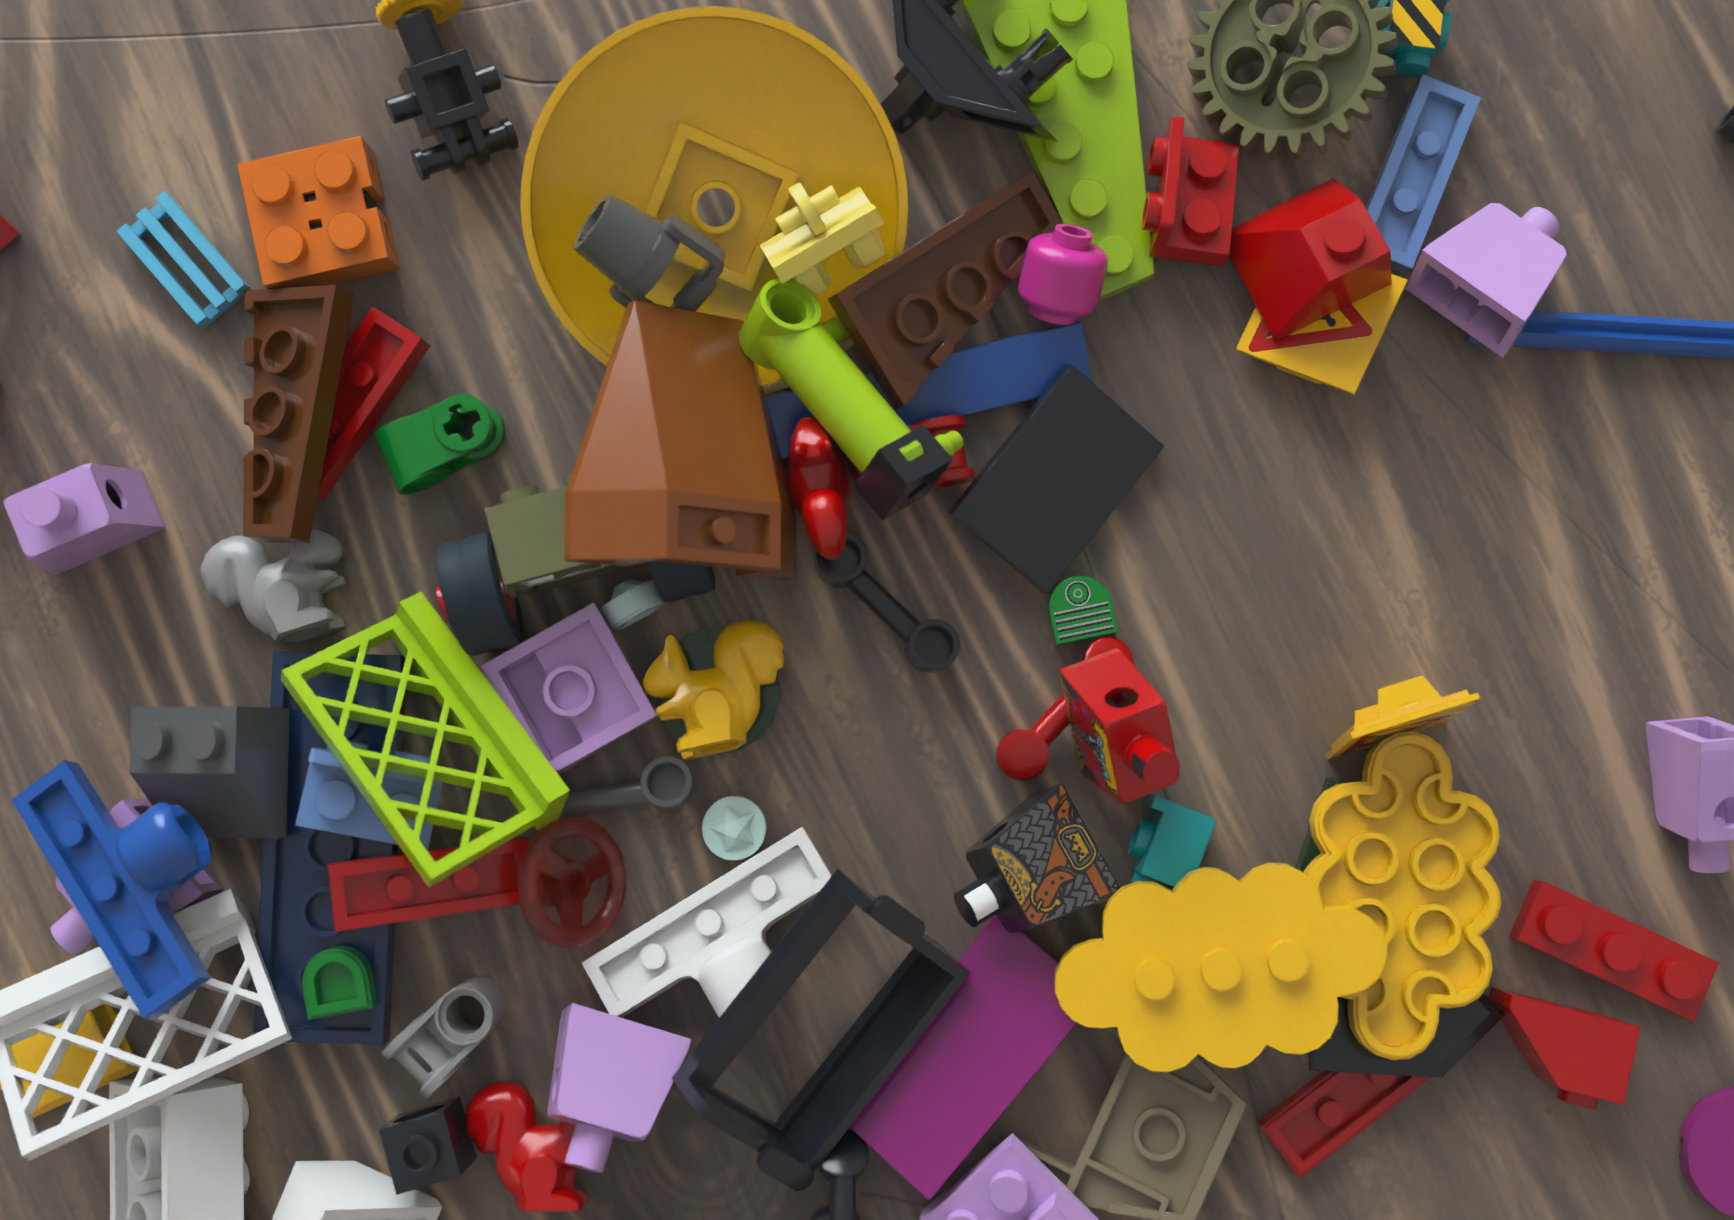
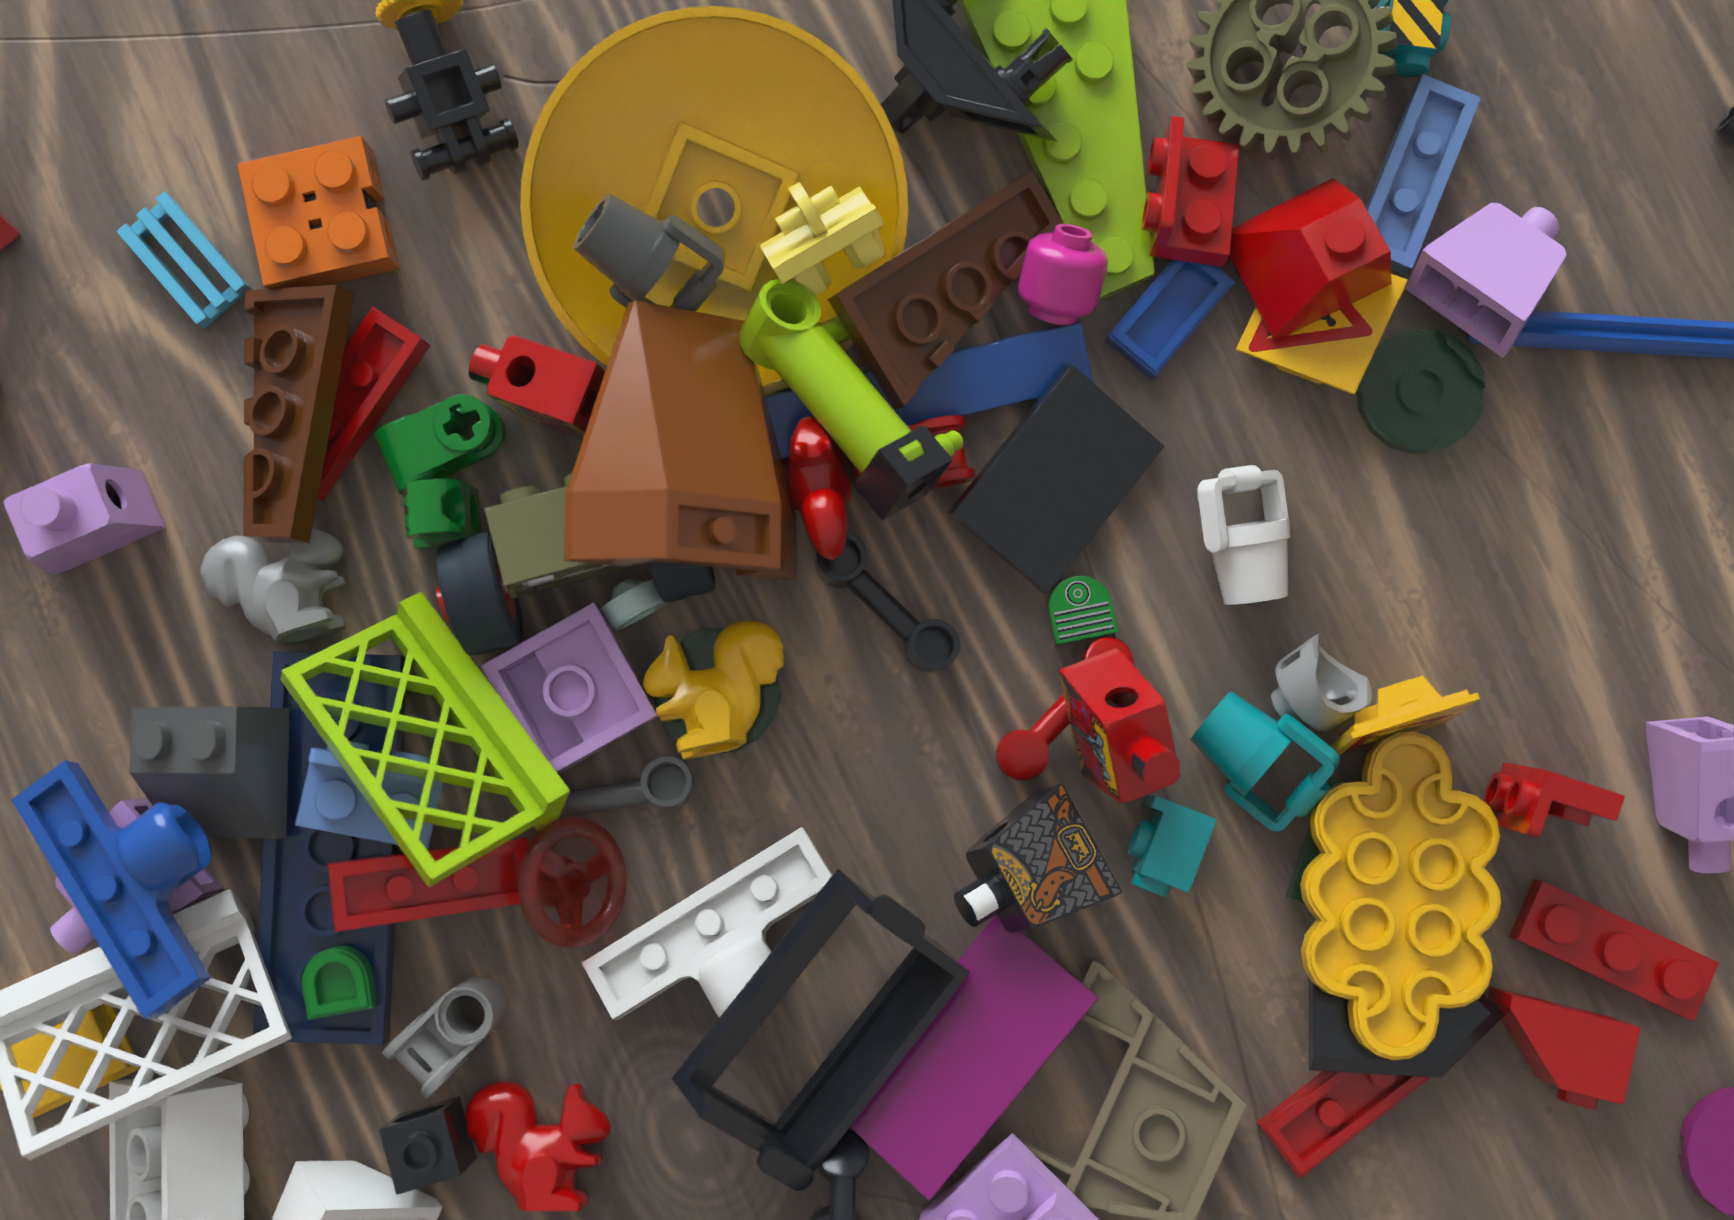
lavender torso [548,1003,692,1174] -> none
light aqua tile [702,795,767,860] -> none
yellow plate [1054,863,1387,1072] -> none
none -> green leg [403,479,481,550]
none -> red torso [469,335,606,441]
none -> blue tile [1105,260,1235,380]
none -> teal piece [1190,691,1340,832]
none -> white piece [1198,465,1291,605]
none -> light grey piece [1271,634,1373,732]
none -> clear green tile [1356,328,1486,454]
none -> red bracket [1484,762,1625,838]

